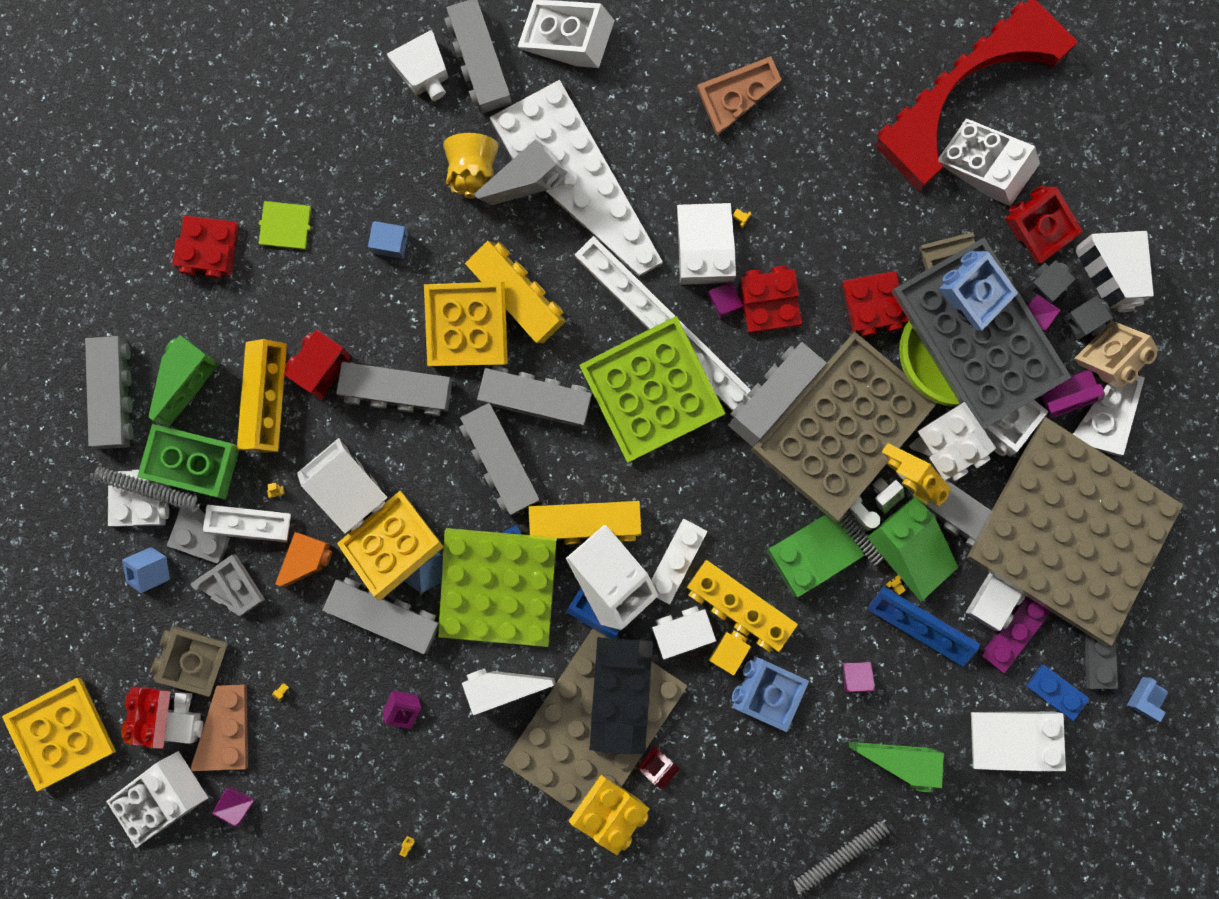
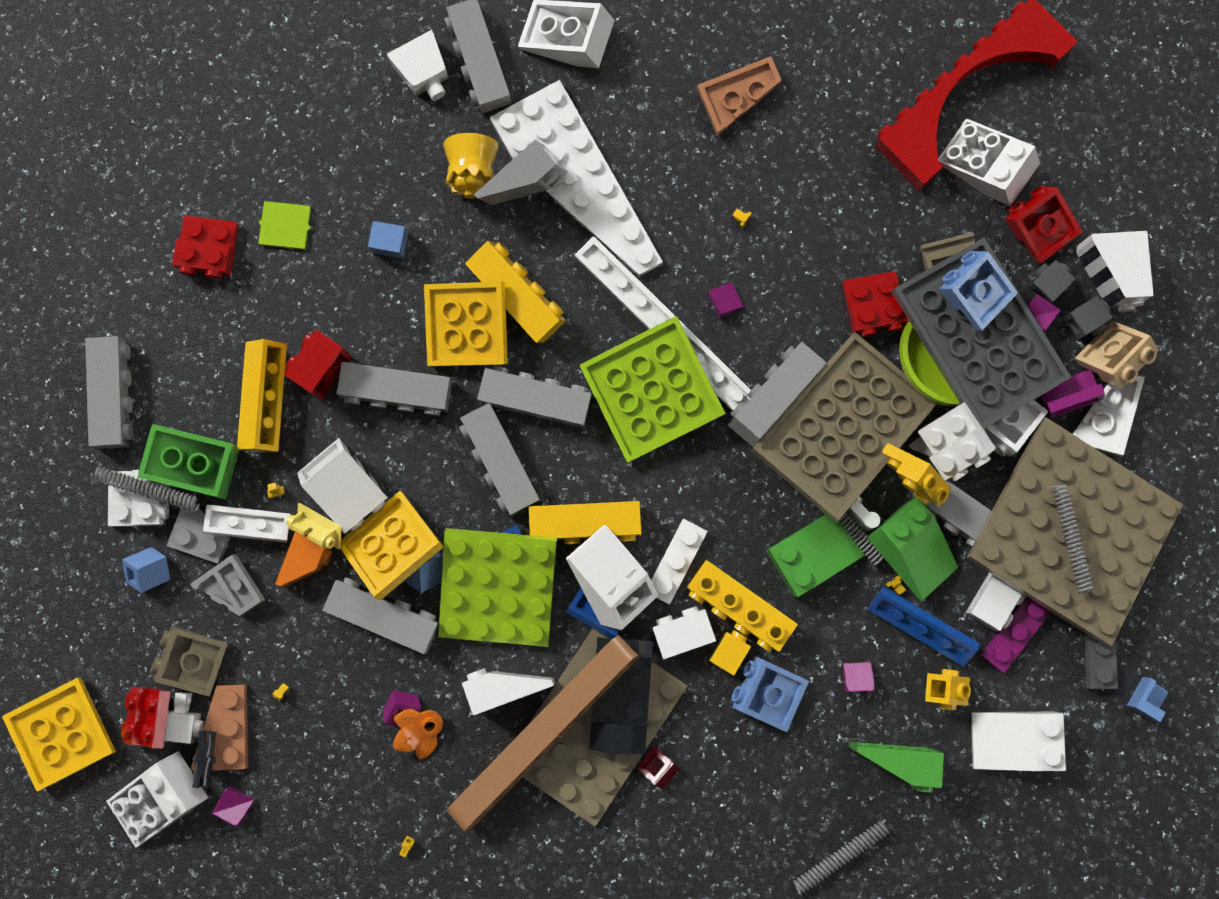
bright green slope [149,335,220,427] -> none
yellow plate [569,775,650,855] -> none
white slope [677,203,736,285] -> none
red plate [739,266,802,334] -> none
white tile [873,478,905,514] -> none
blue plate [1025,664,1089,721] -> none
none -> black pin [192,730,217,789]
none -> light yellow hinge [286,503,342,549]
none -> orange plate [393,709,443,759]
none -> medium nougat beam [446,635,639,833]
none -> yellow brick [925,669,971,710]
none -> light grey piece [1051,485,1095,594]

